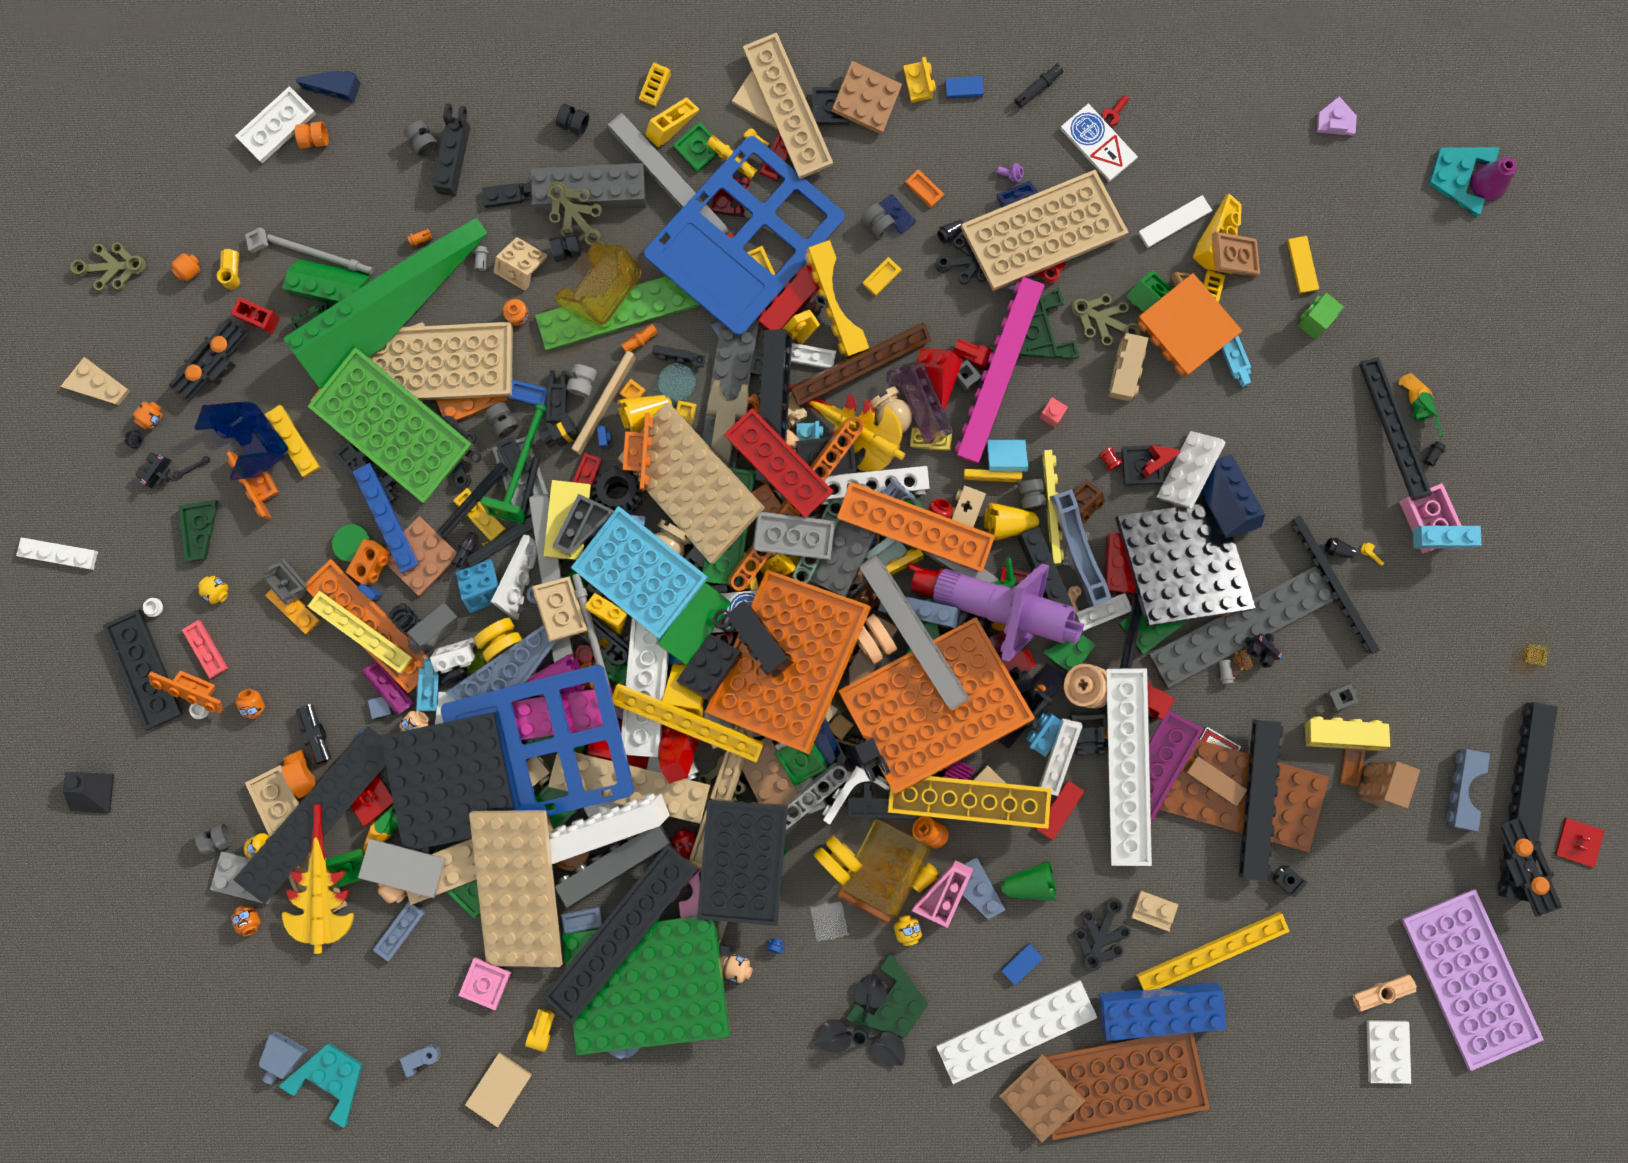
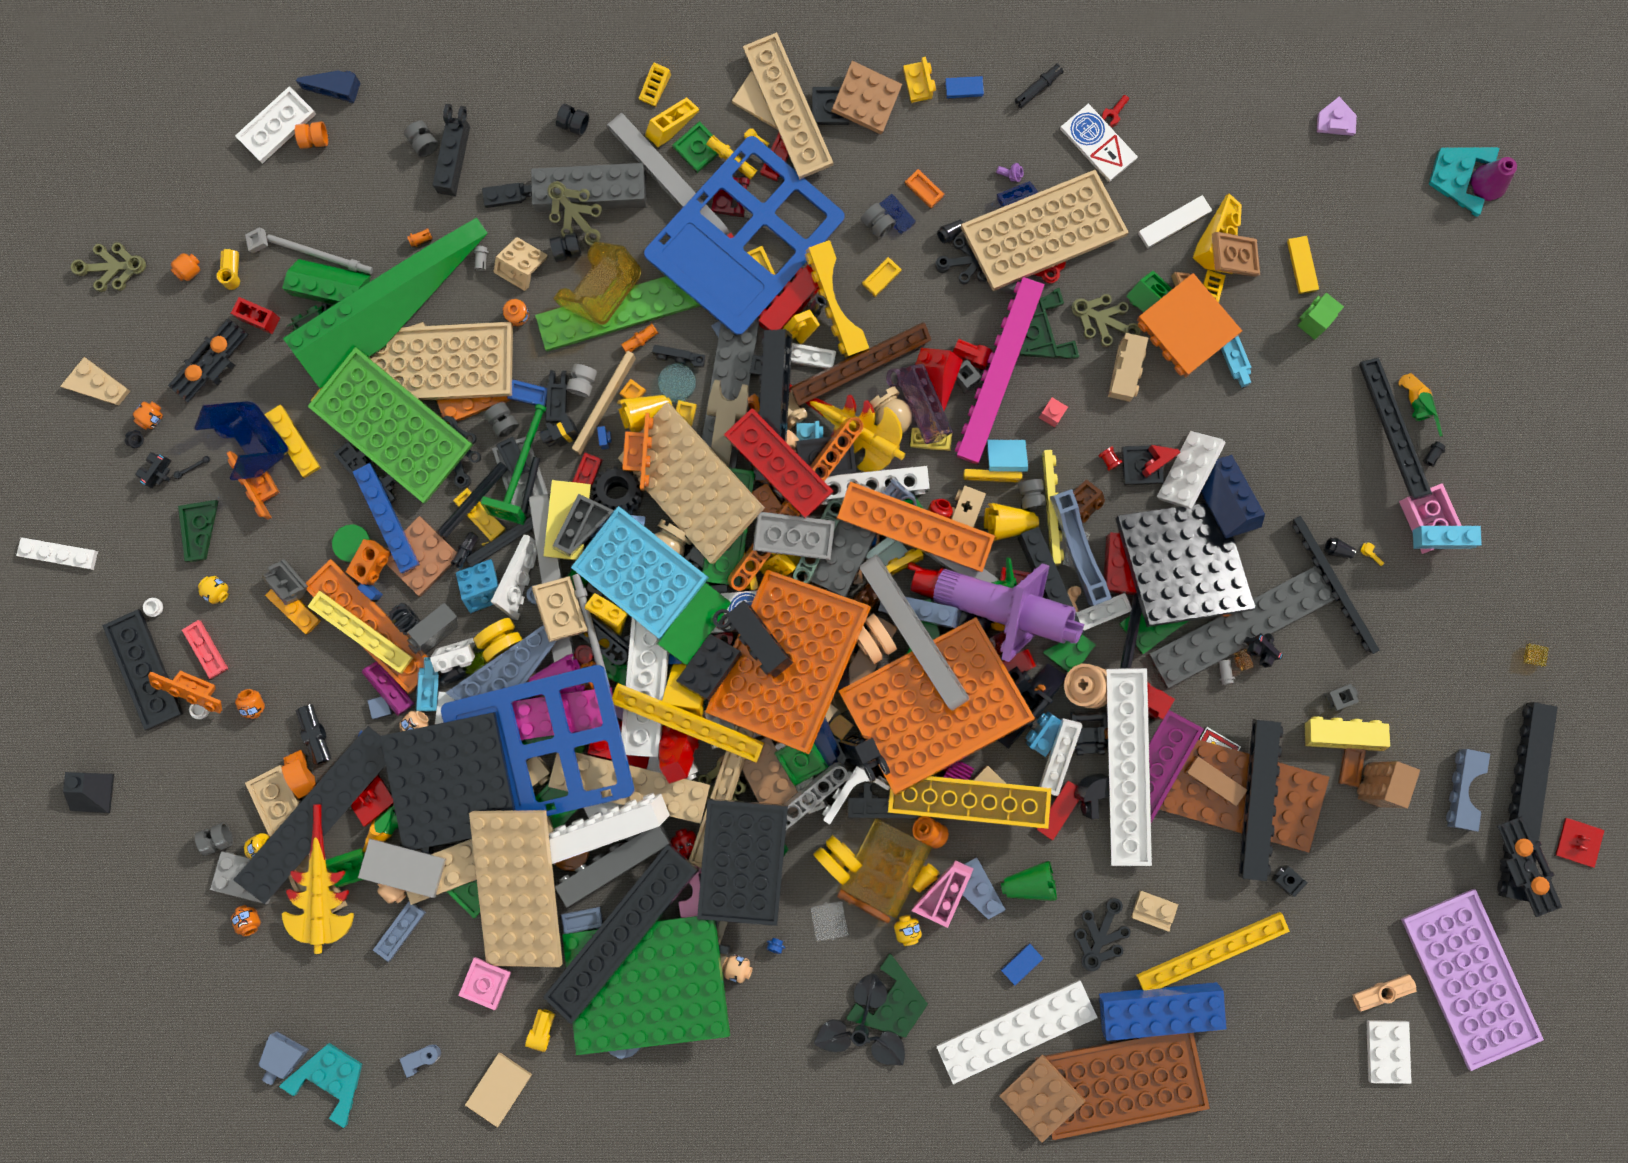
none -> black brick [1074,773,1110,820]

